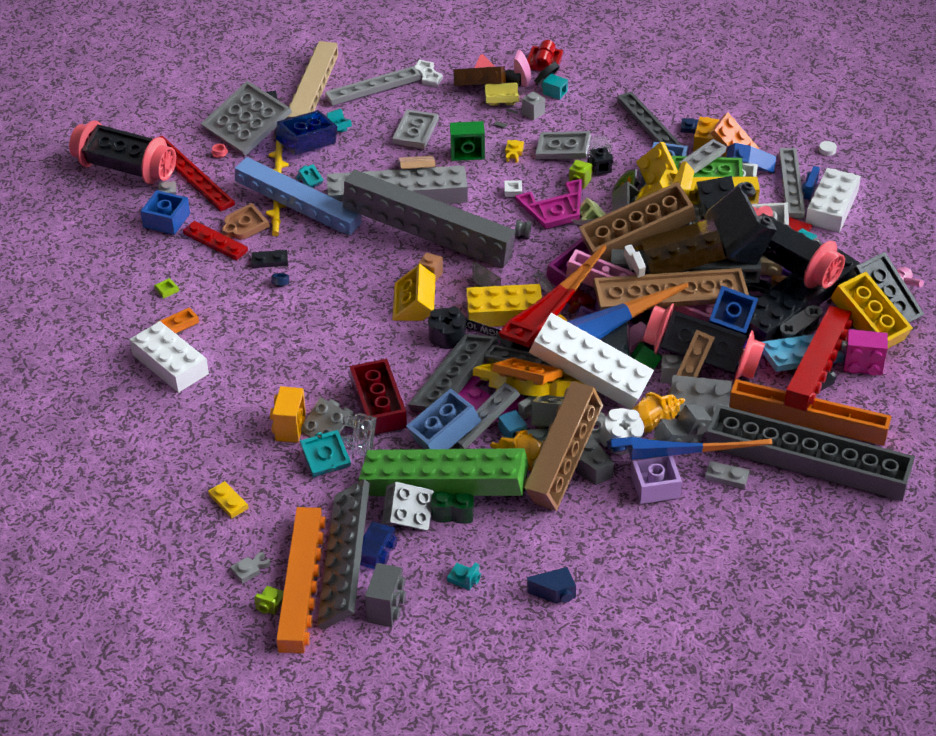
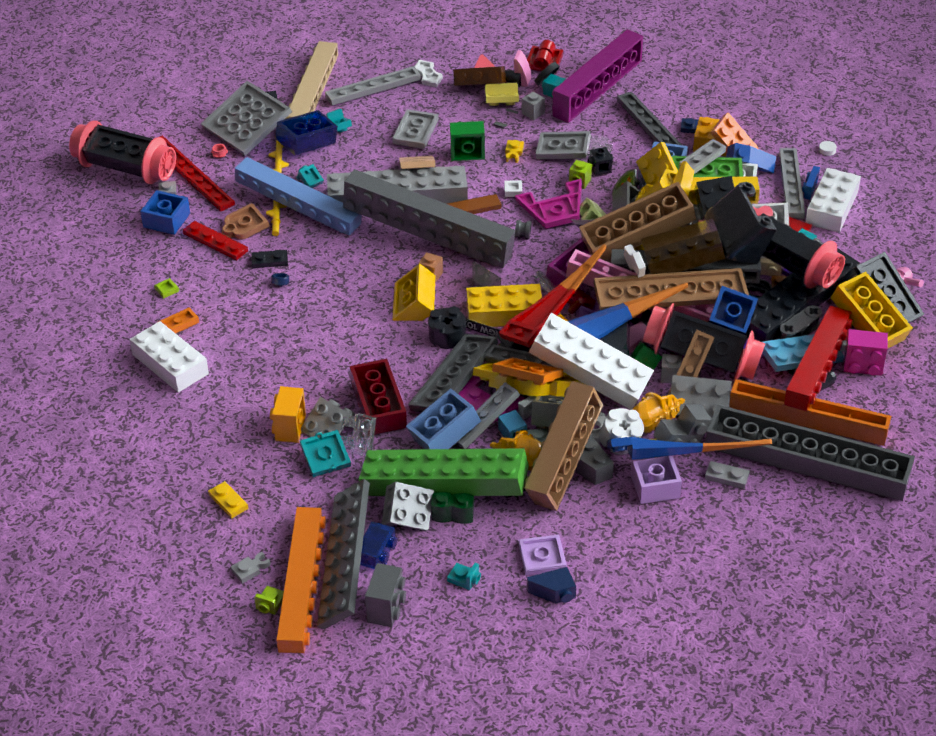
none -> dark orange tile [447,194,502,214]
none -> lavender tile [518,534,567,575]
none -> magenta brick [552,29,643,123]

